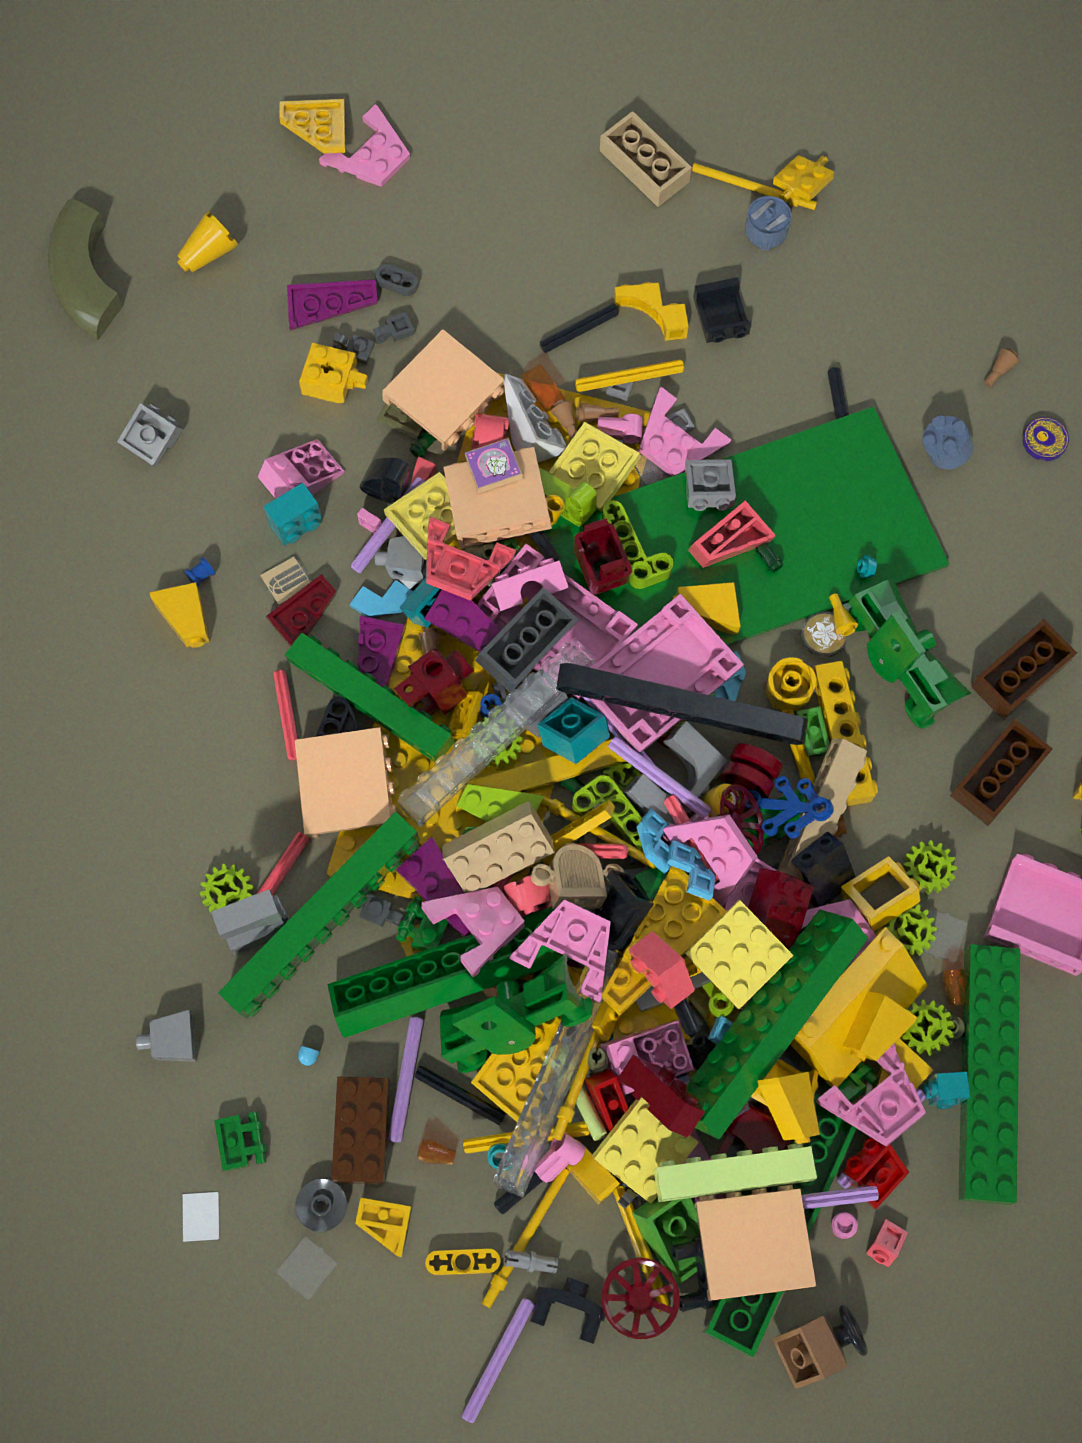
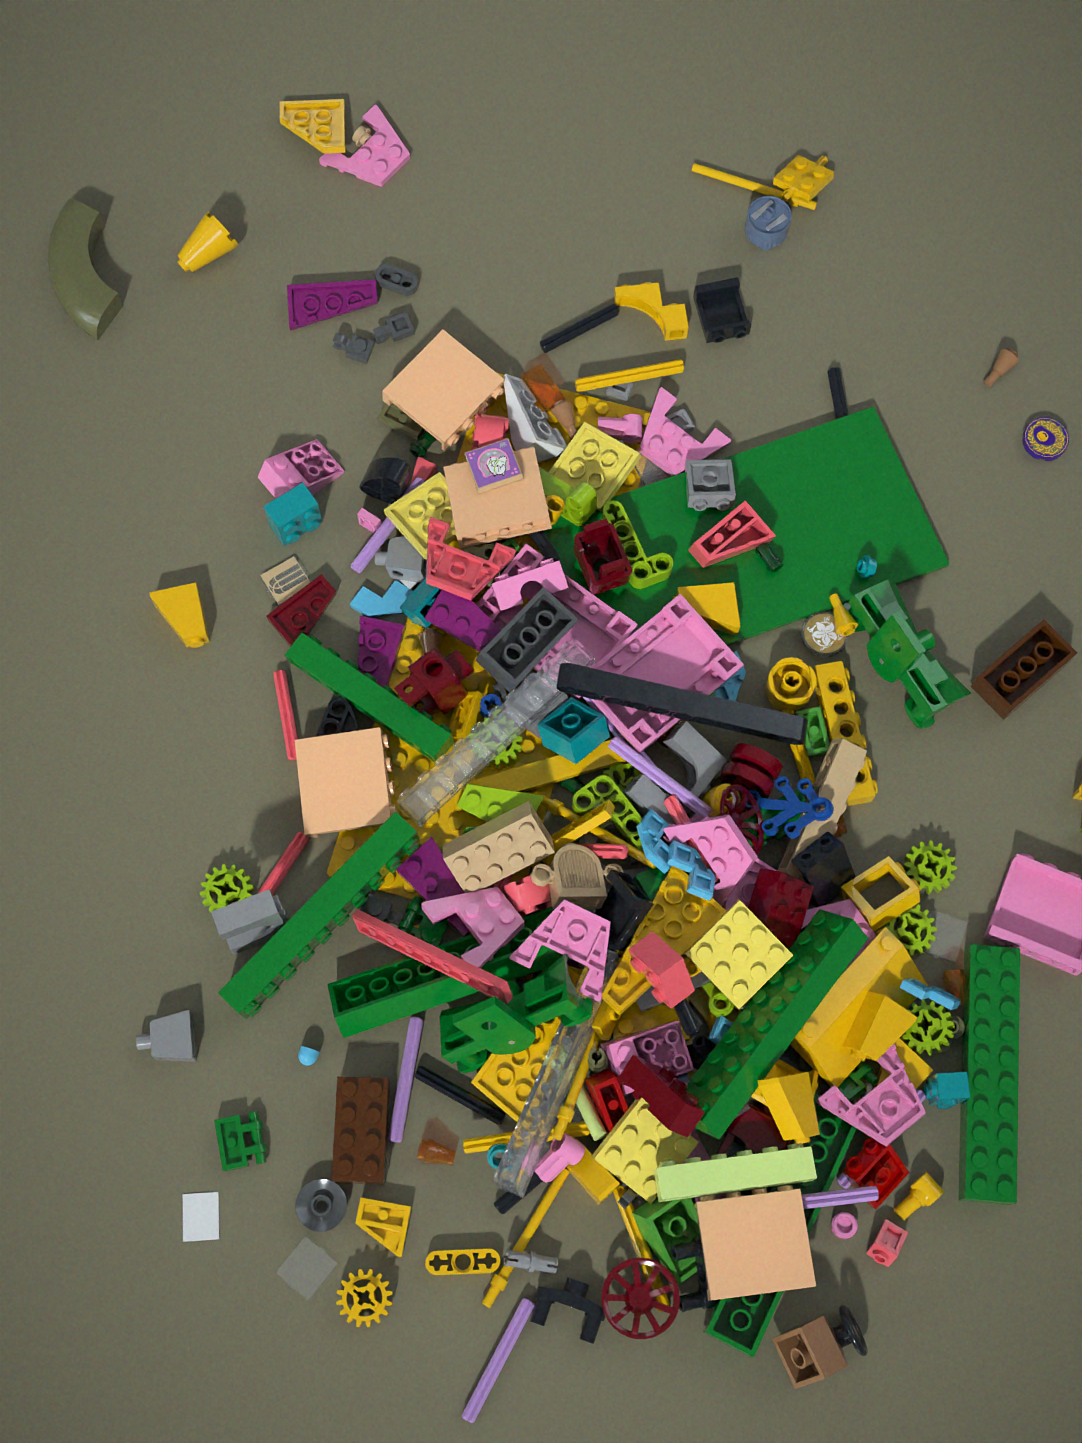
light grey plate [117,403,183,467] -> none
blue bush [184,557,216,587] -> none
yellow hinge [299,343,368,404] -> none
medium nougat cone [576,402,619,425] -> none
tan brick [600,111,692,207] -> none
sand blue piece [922,415,974,469] -> none
reddish brown brick [950,718,1053,826] -> none
none -> yellow gear [336,1269,393,1327]
none -> tan plate [352,126,372,147]
none -> coral tile [352,909,513,1004]
none -> yellow pin [894,1171,944,1221]
none -> medium azure tile [900,978,961,1010]

